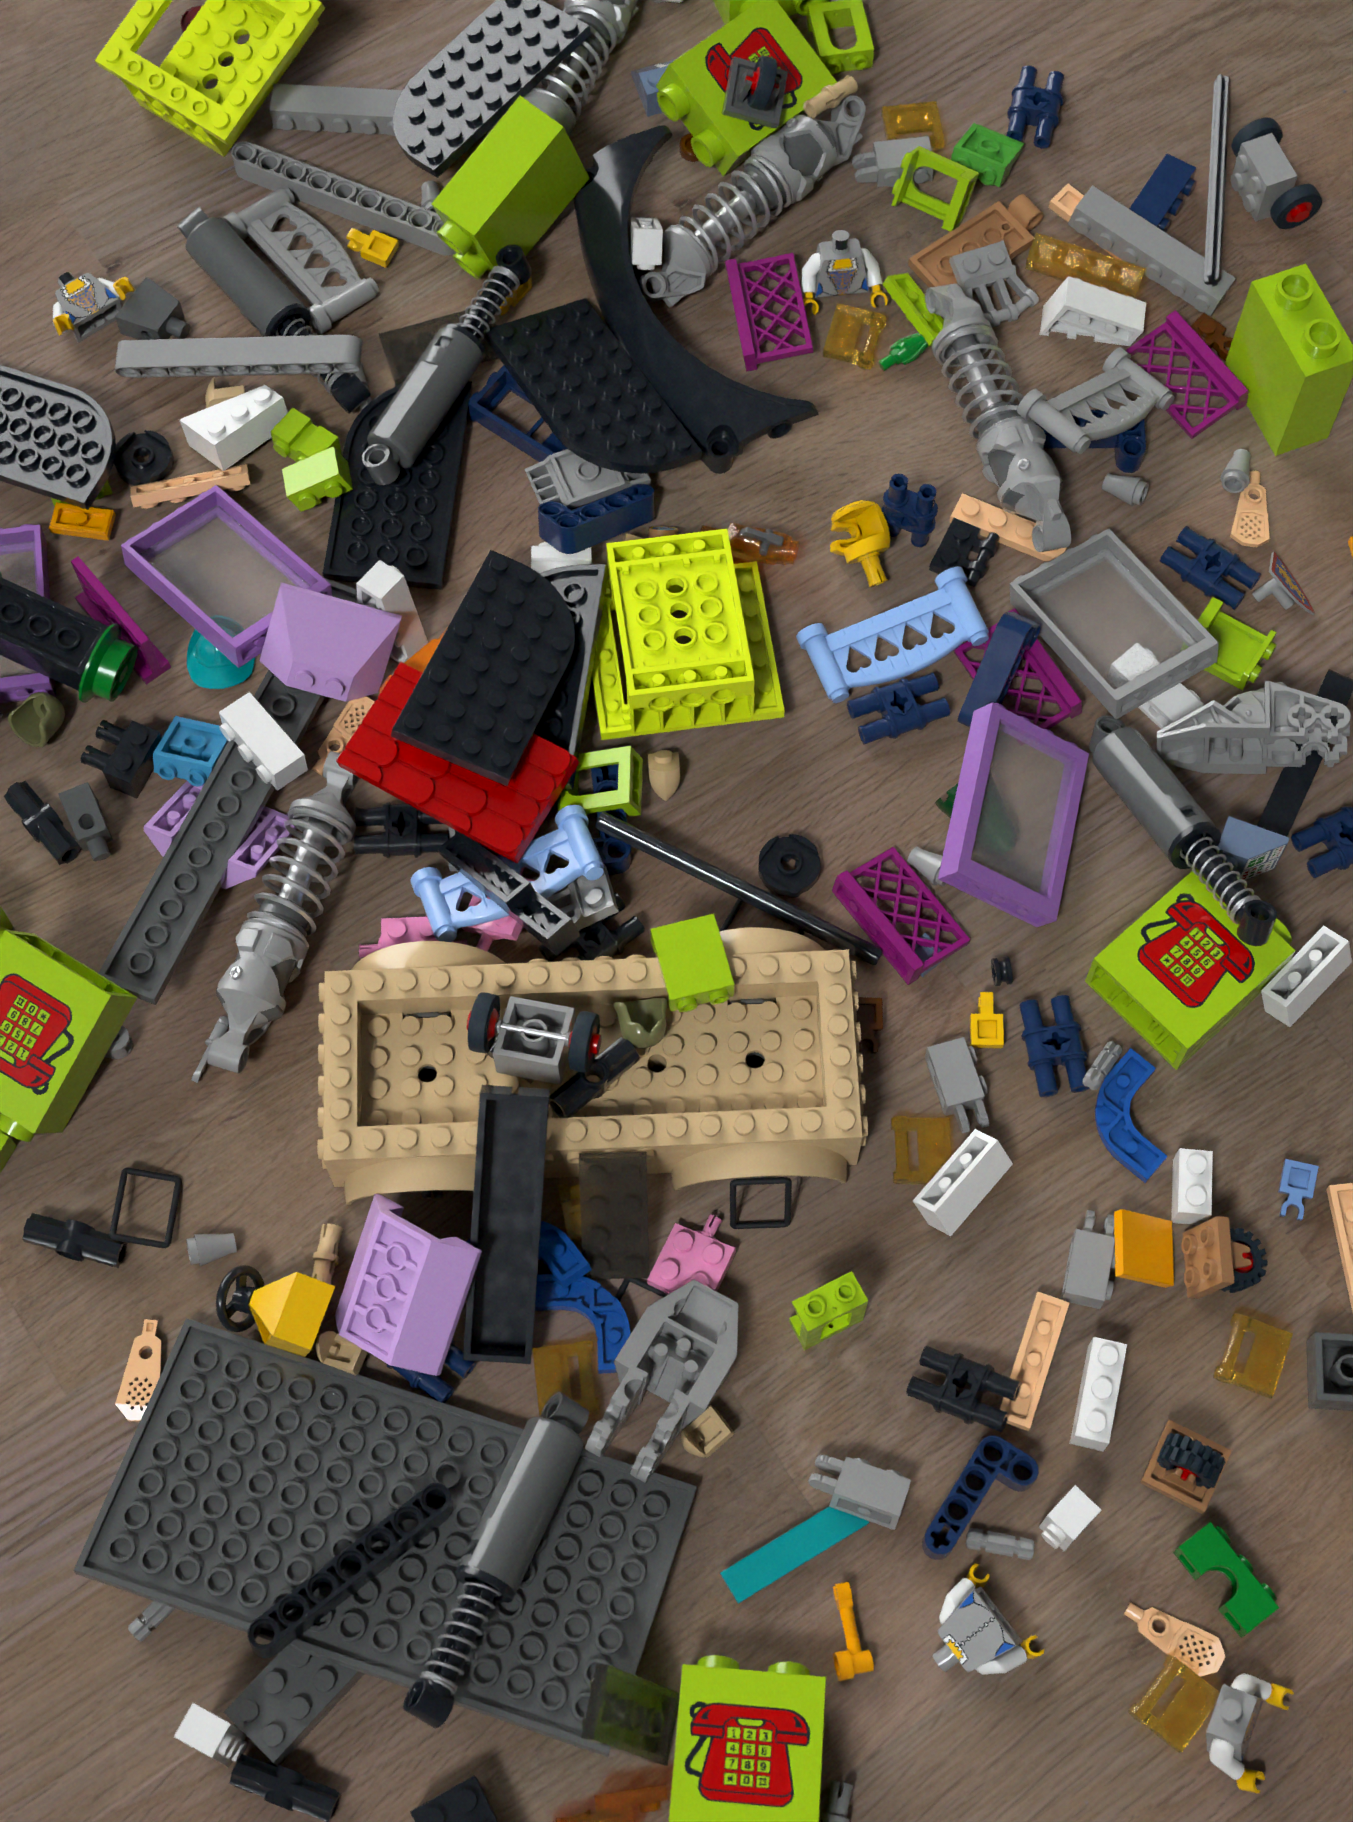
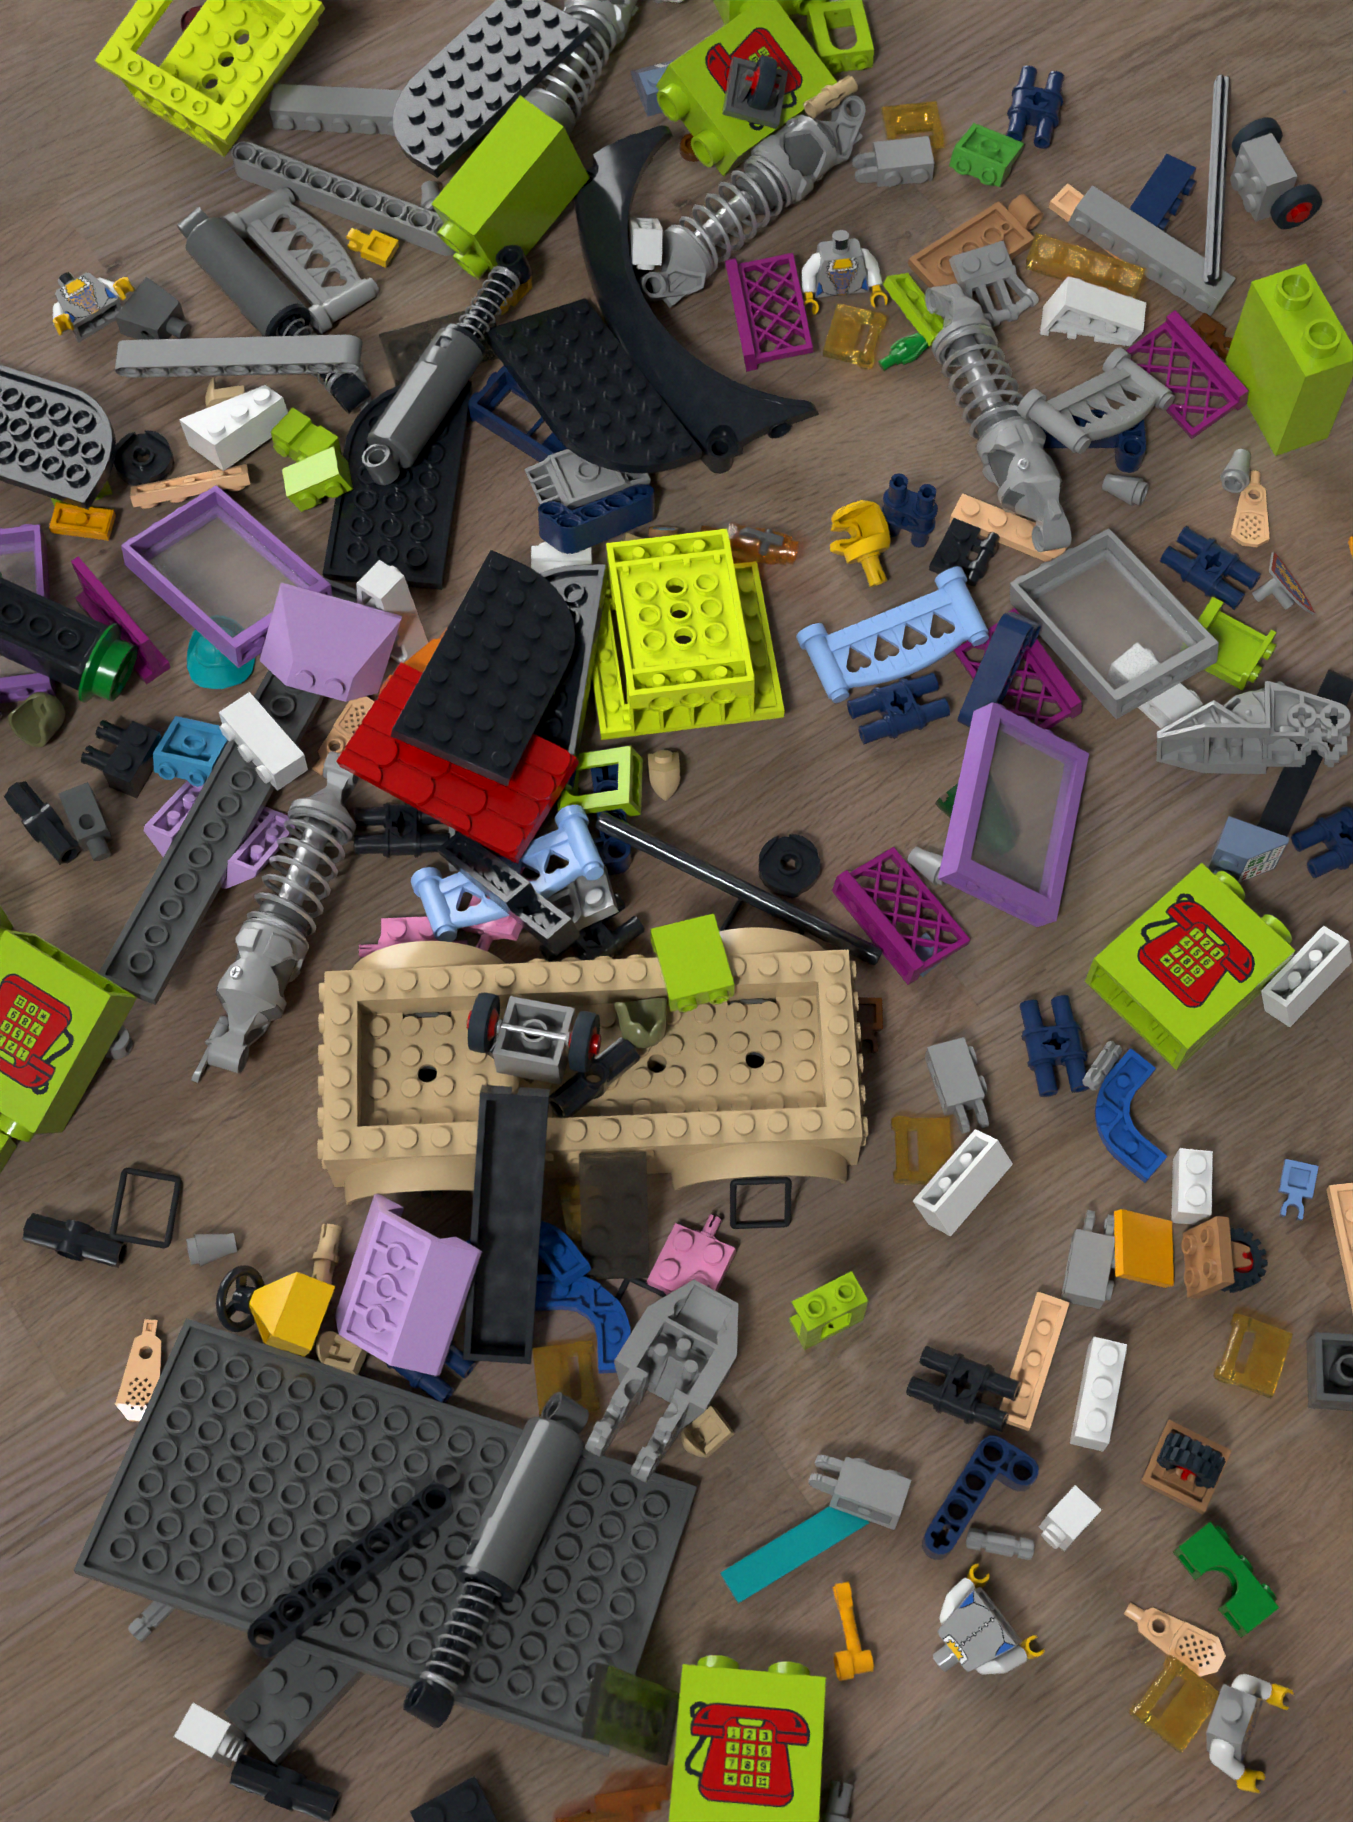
lime panel [892,146,979,232] -> none
yellow plate [970,992,1004,1048] -> none
black bush [991,956,1013,986] -> none
piece [1089,716,1277,946] -> none

